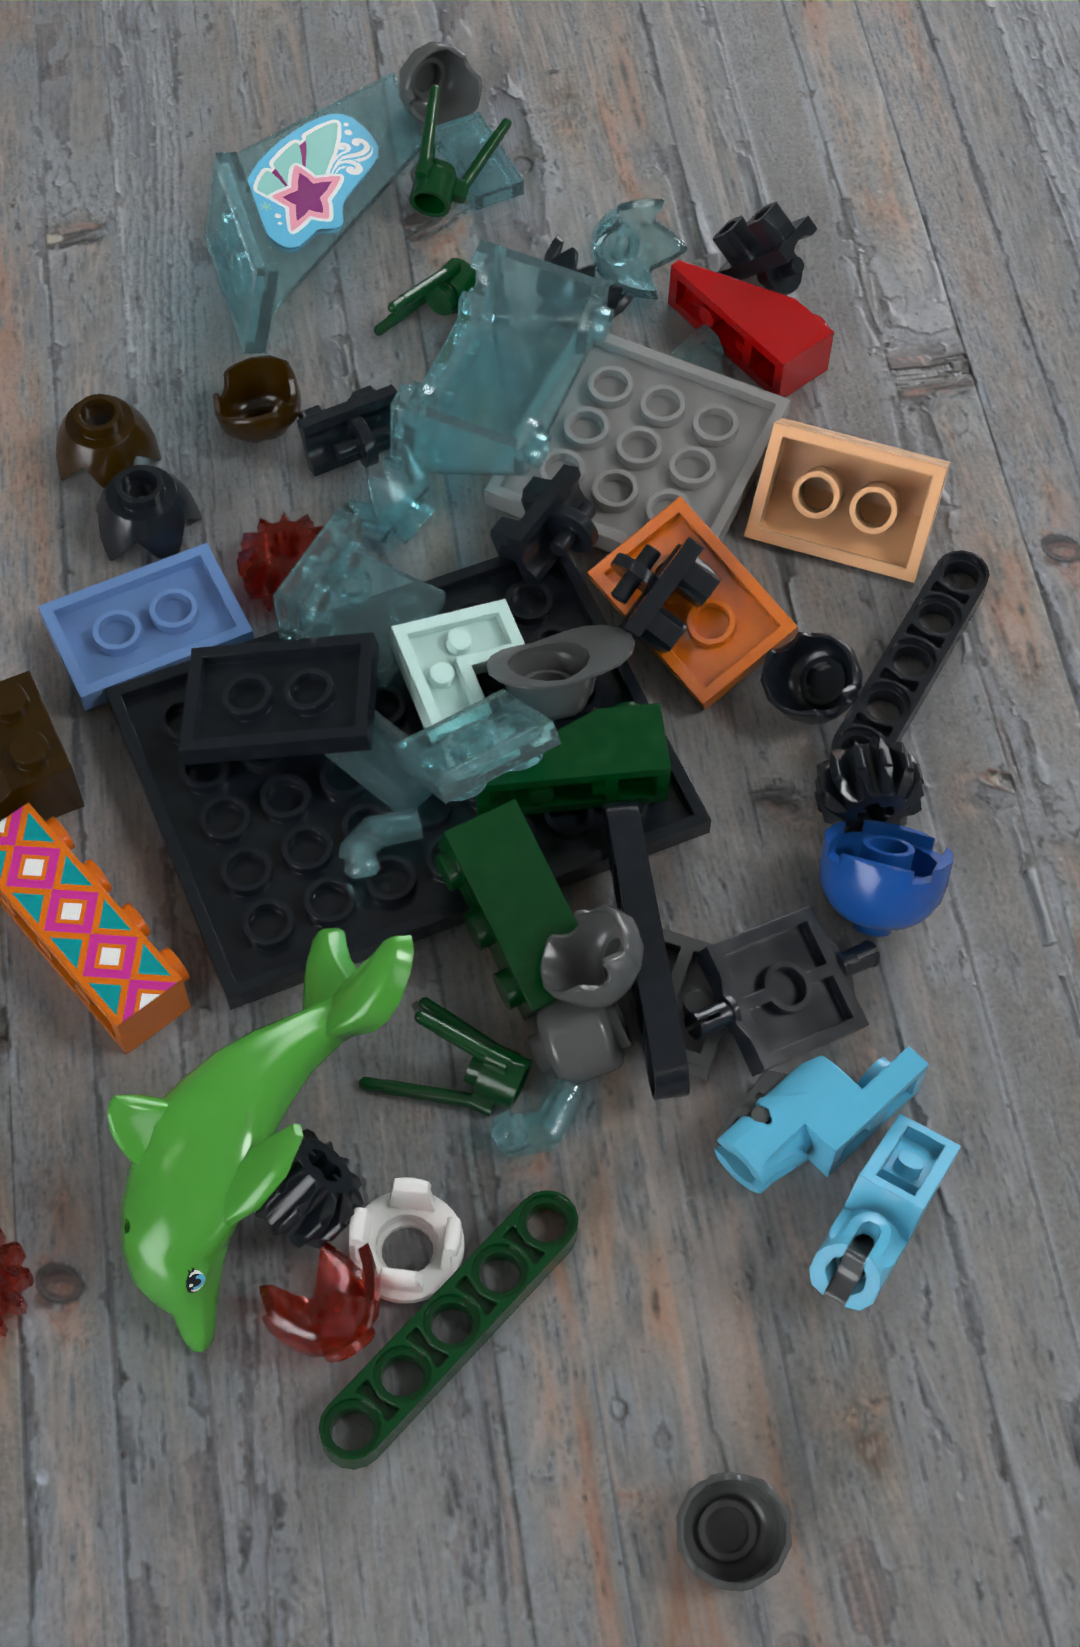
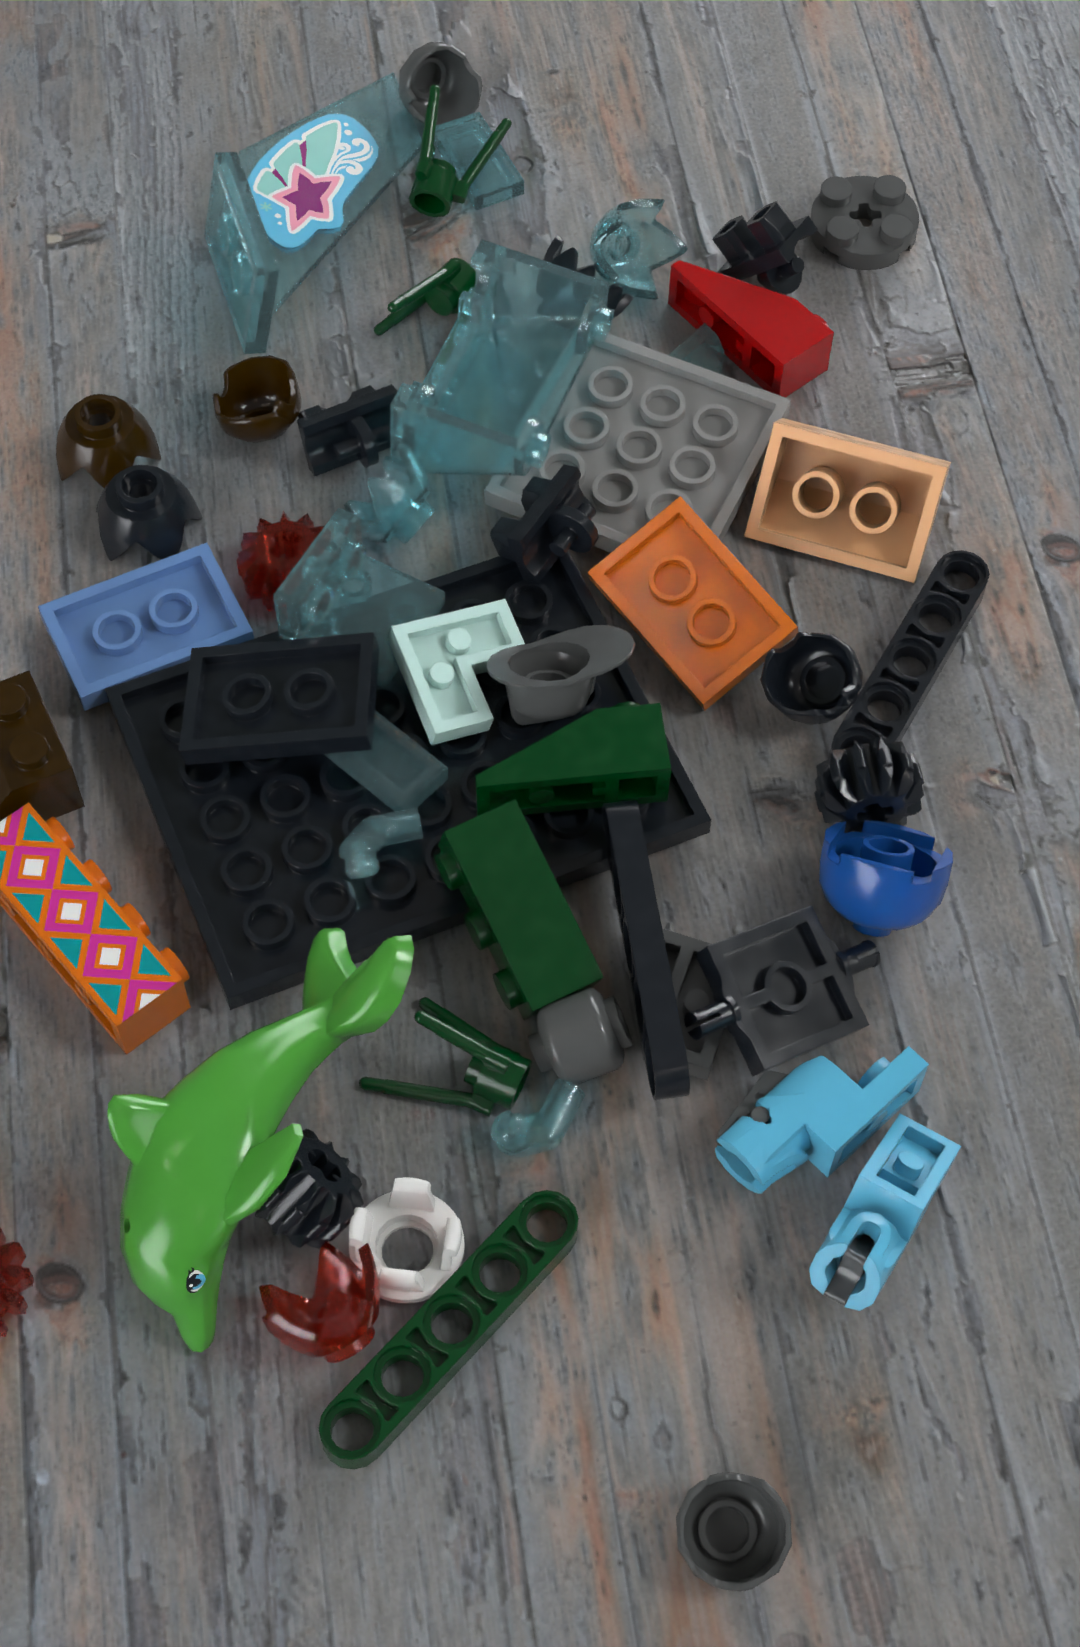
clear light blue plate [392,689,561,804] -> none
dark grey hair [540,904,644,1008] -> none
black hips [611,537,721,654] -> none
none -> dark grey plate [810,175,919,270]

